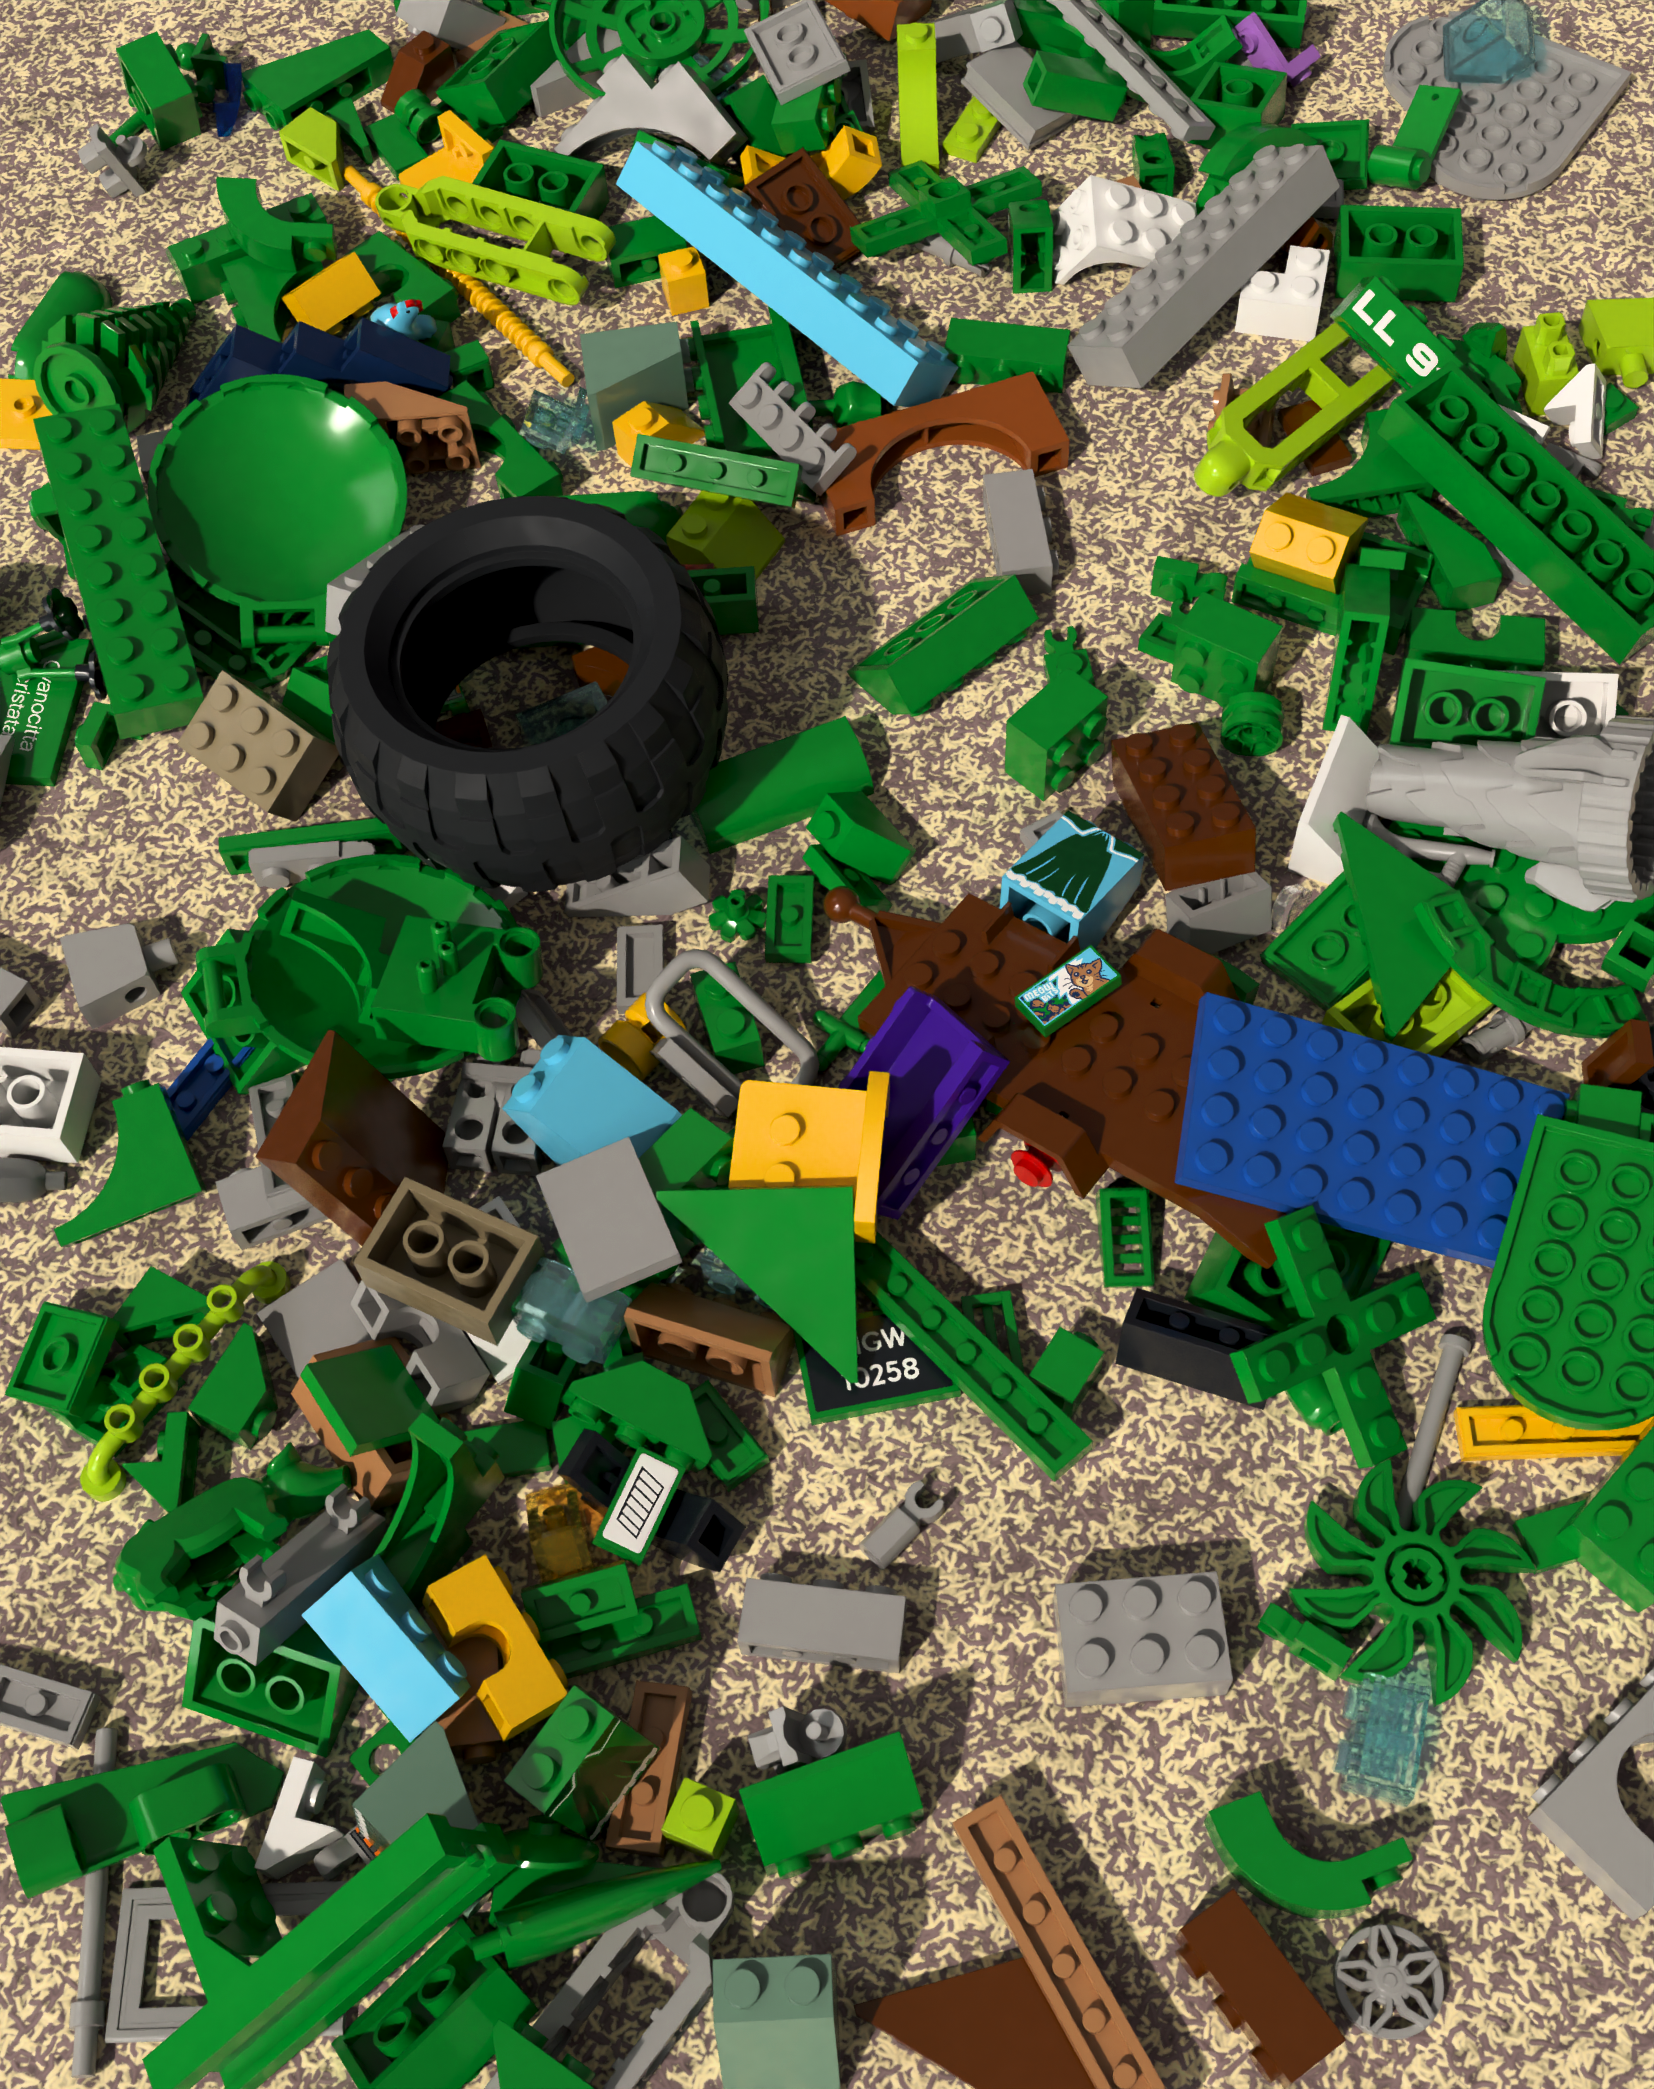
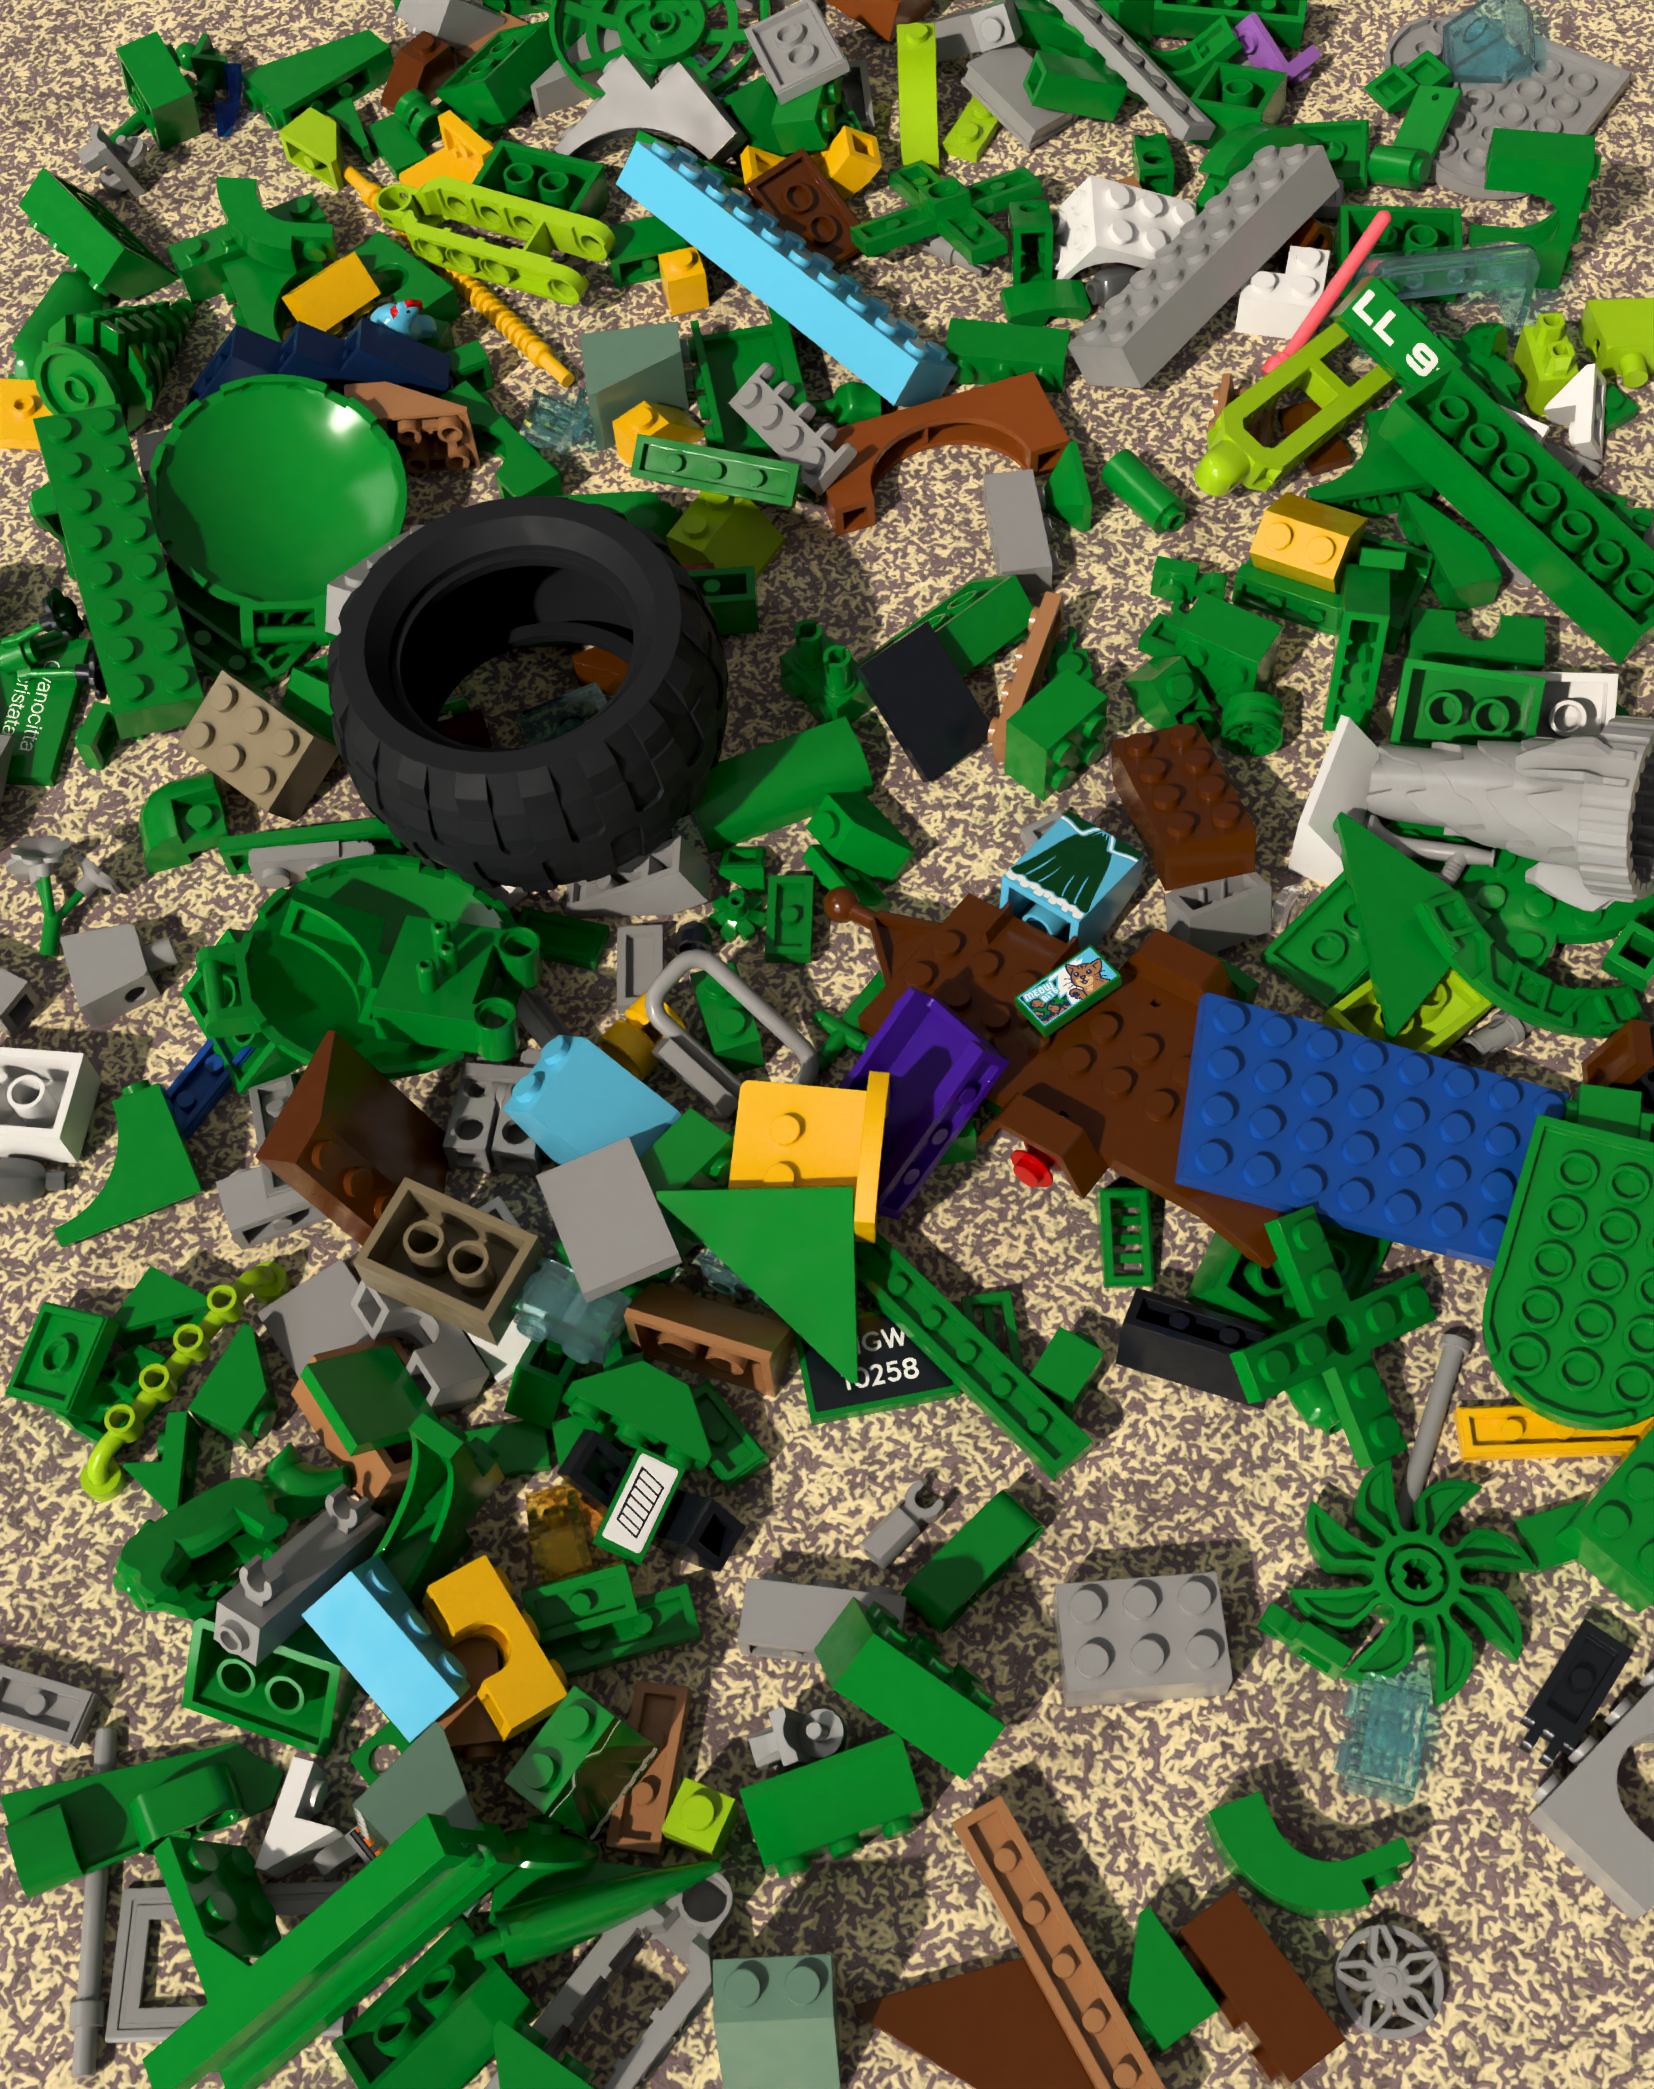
none -> light grey plant [5,836,122,957]
none -> green slope [18,168,178,301]
none -> green brick [138,771,230,875]
none -> green tile [517,907,610,971]
none -> black hinge [674,921,712,955]
none -> green slope [718,847,767,894]
none -> green brick [779,619,876,725]
none -> green brick [814,1597,1006,1780]
none -> black tile [854,621,990,782]
none -> green beam [901,1489,1045,1634]
none -> medium nougat plate [987,591,1065,763]
none -> green slope [1000,279,1091,327]
none -> green slope [1044,441,1092,532]
none -> dark grey plant [1085,265,1138,308]
none -> green brick [1101,449,1187,534]
none -> green slope [1123,656,1221,742]
none -> green slope [1125,1906,1220,2056]
none -> coral piece [1260,210,1392,376]
none -> clear light blue windscreen [1351,240,1540,361]
none -> green slope [1364,49,1452,114]
none -> green arch [1461,128,1601,289]
none -> black hinge [1518,1619,1633,1768]

